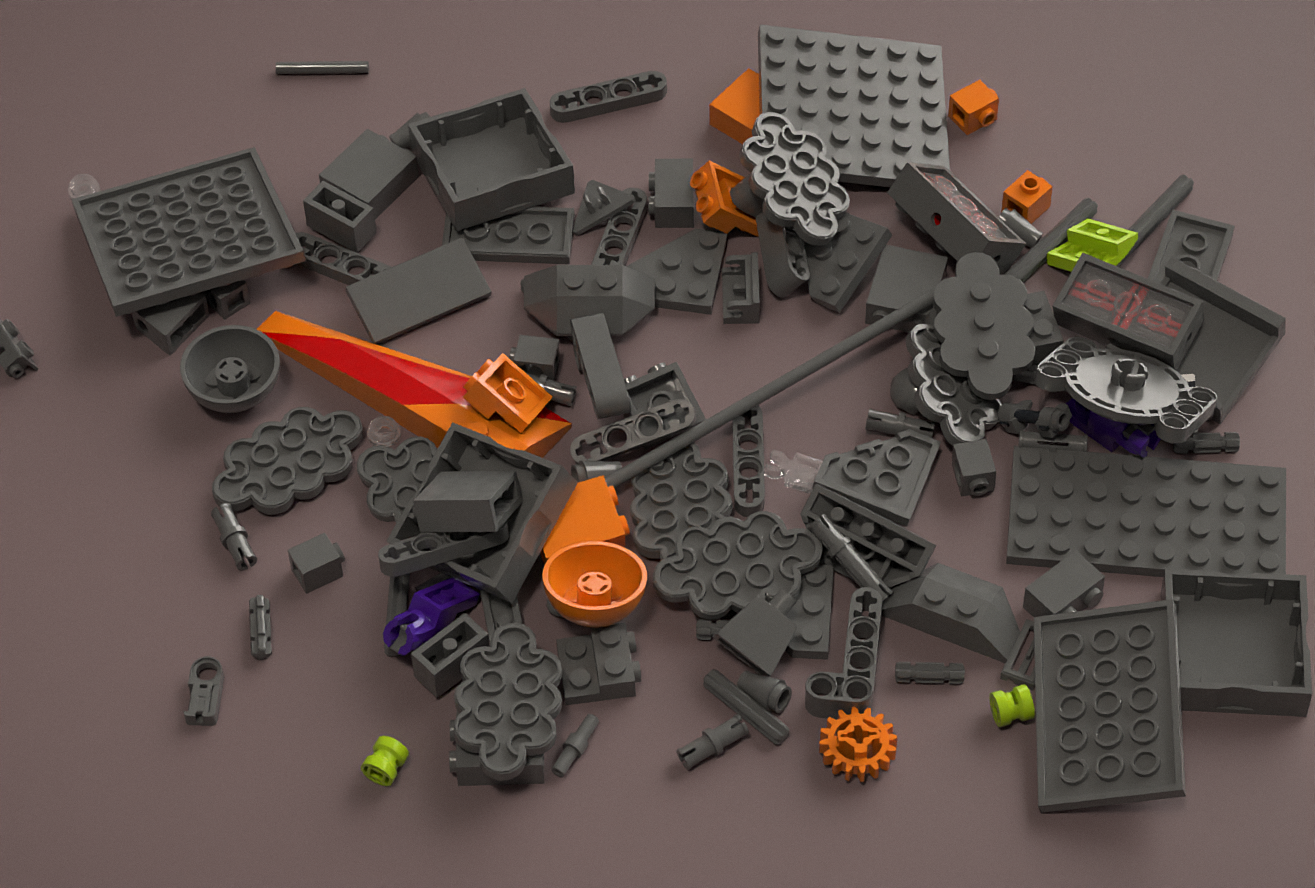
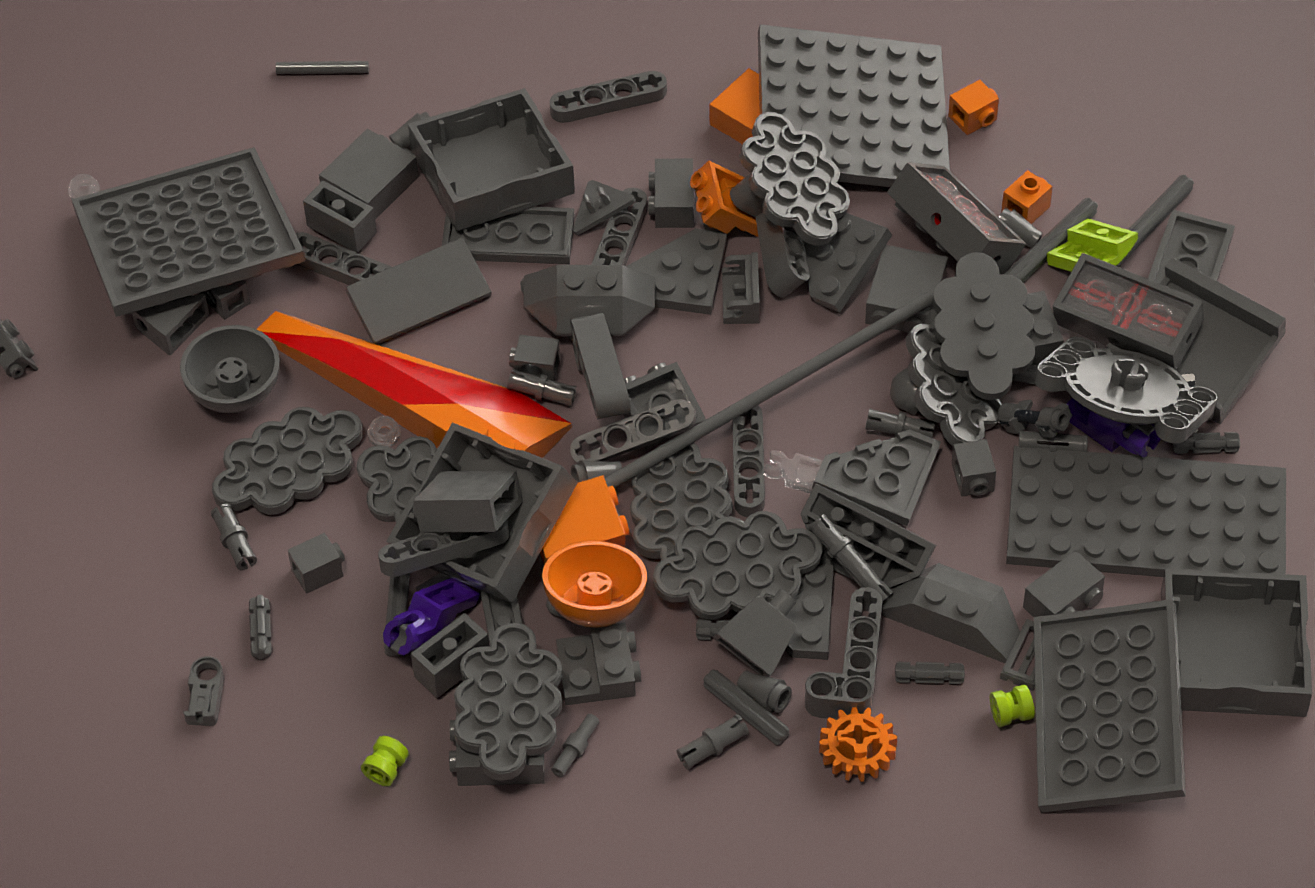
orange plate [463,353,553,433] -> none

